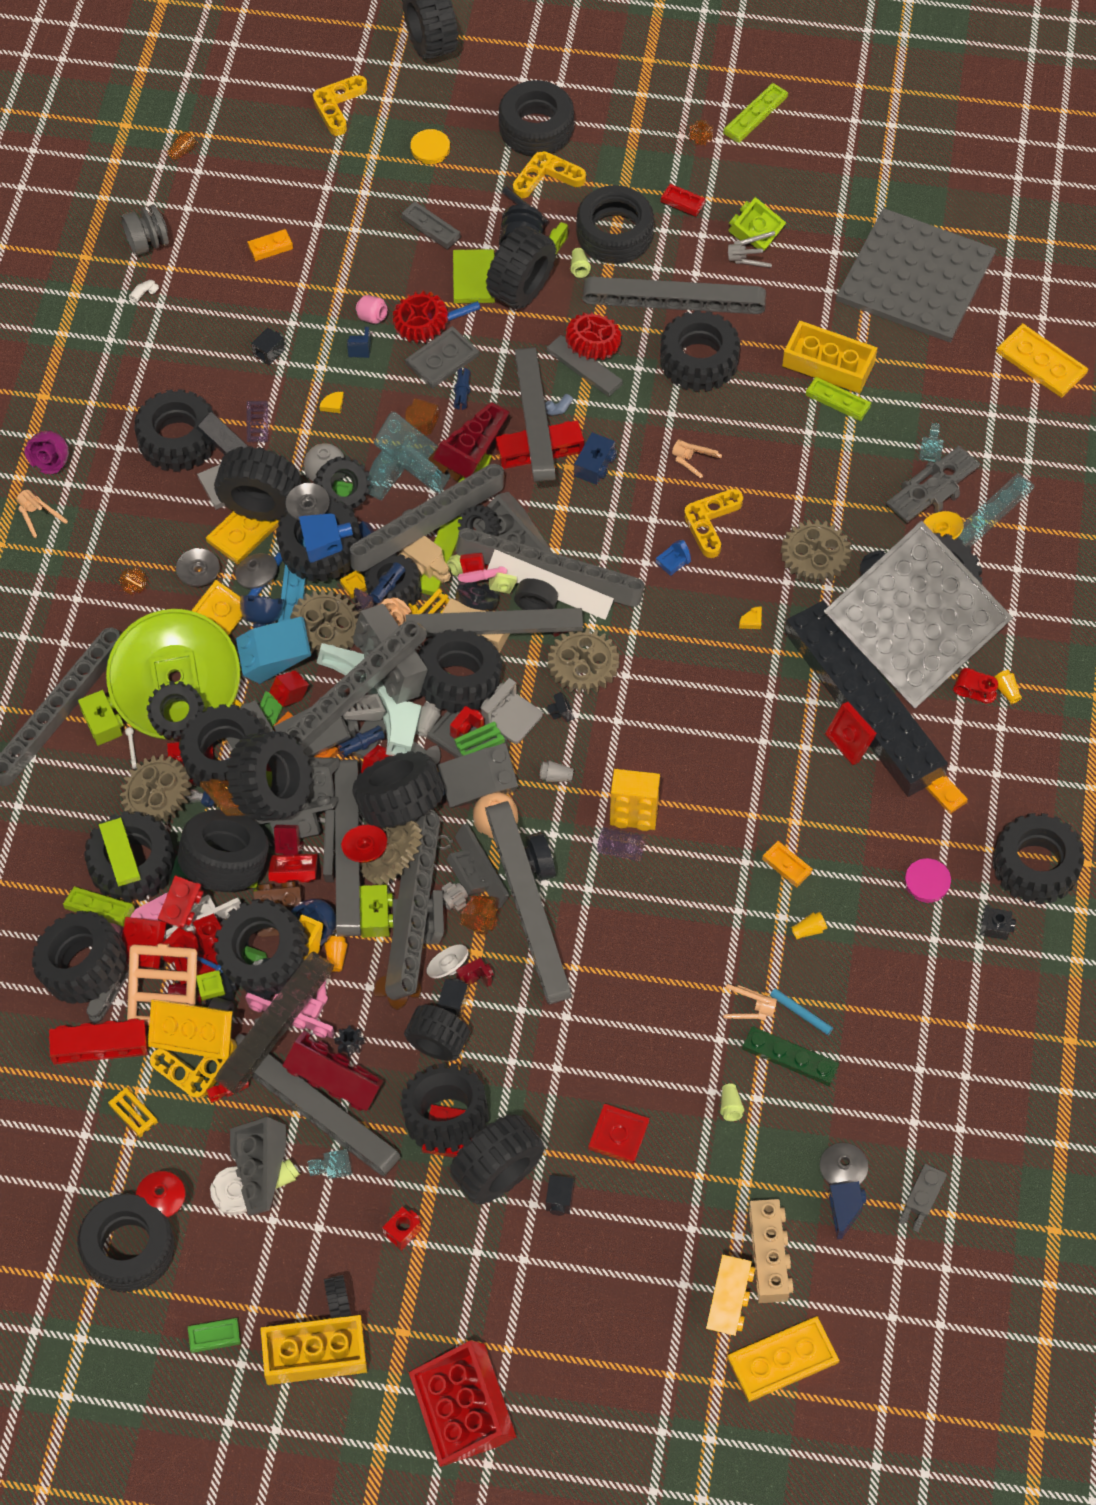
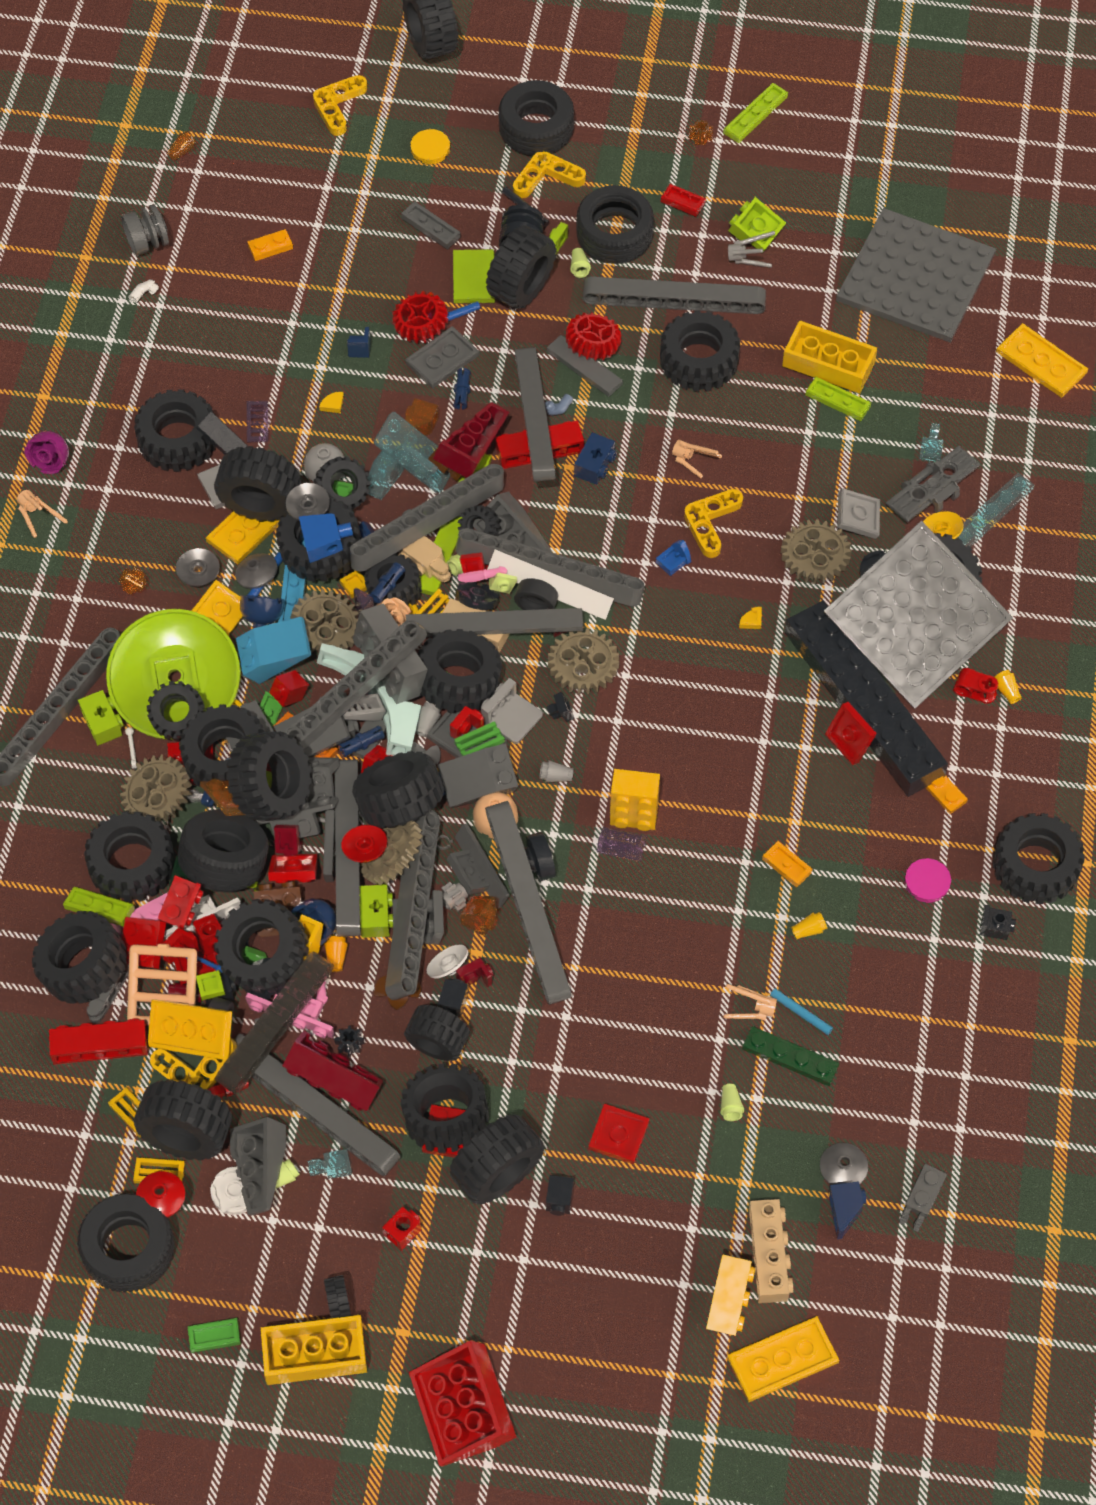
lime tile [99,818,141,887] -> none
black brick [251,327,285,366] -> none
bright pink head [356,295,388,324] -> none
none -> yellow tile [133,1158,185,1184]
none -> black tyre [134,1079,232,1160]
none -> light grey plate [837,488,880,539]

